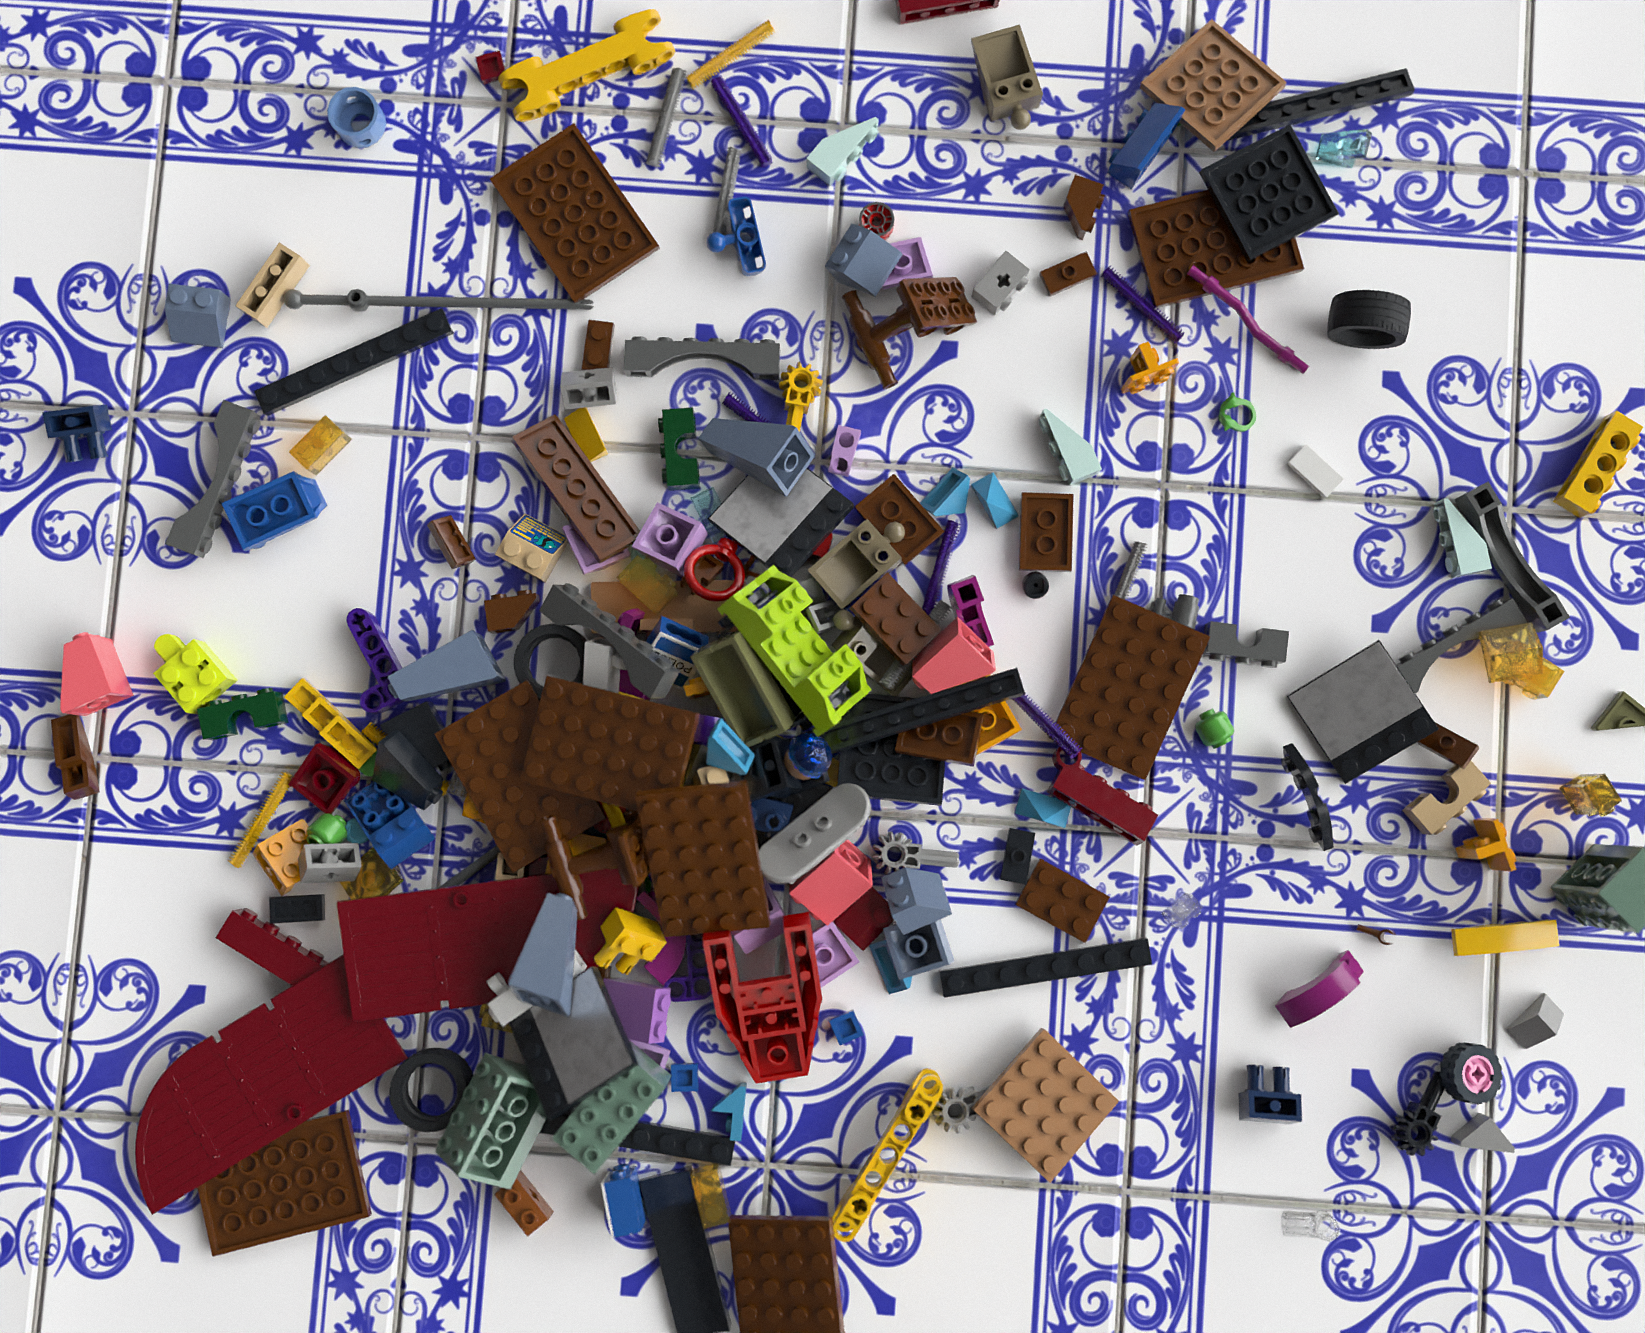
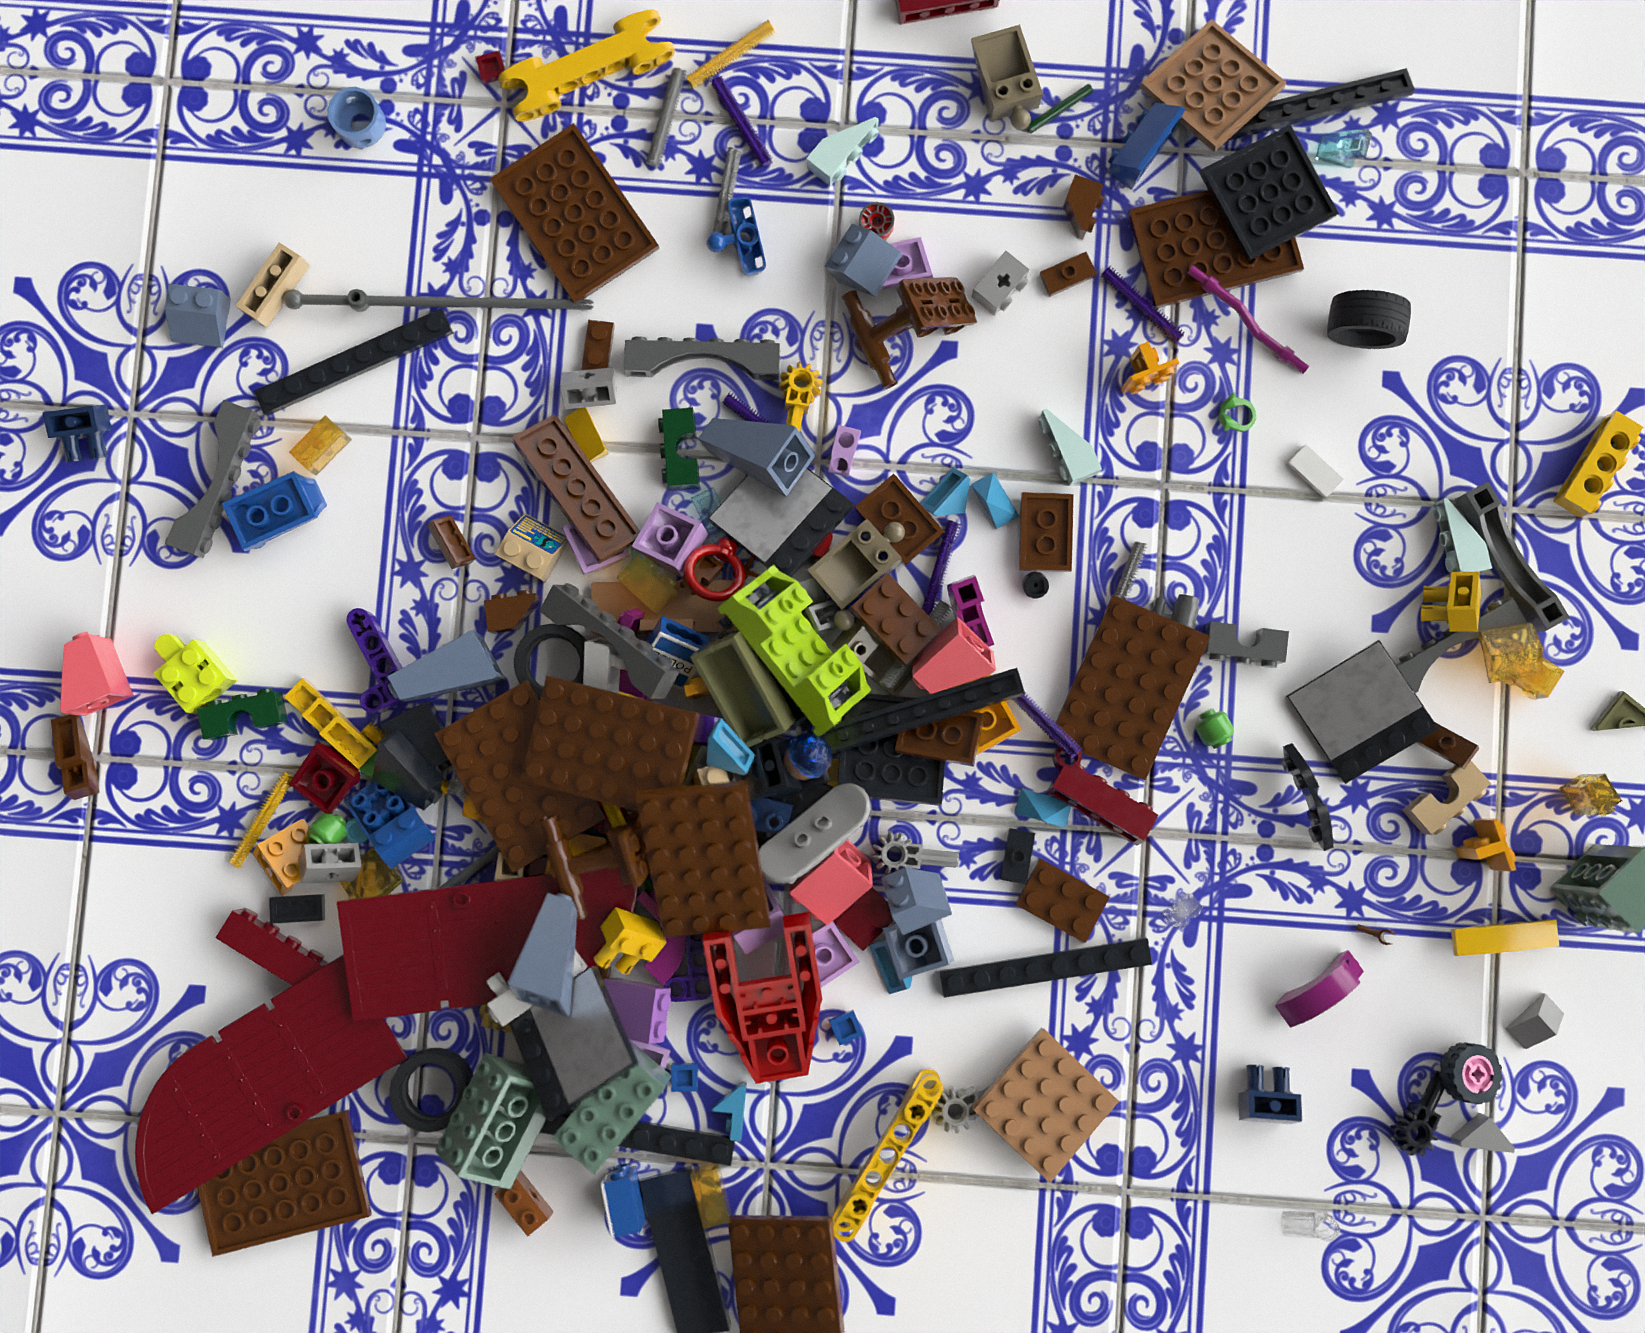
none -> dark green bar [1026,83,1094,134]
none -> yellow brick [1421,571,1481,632]

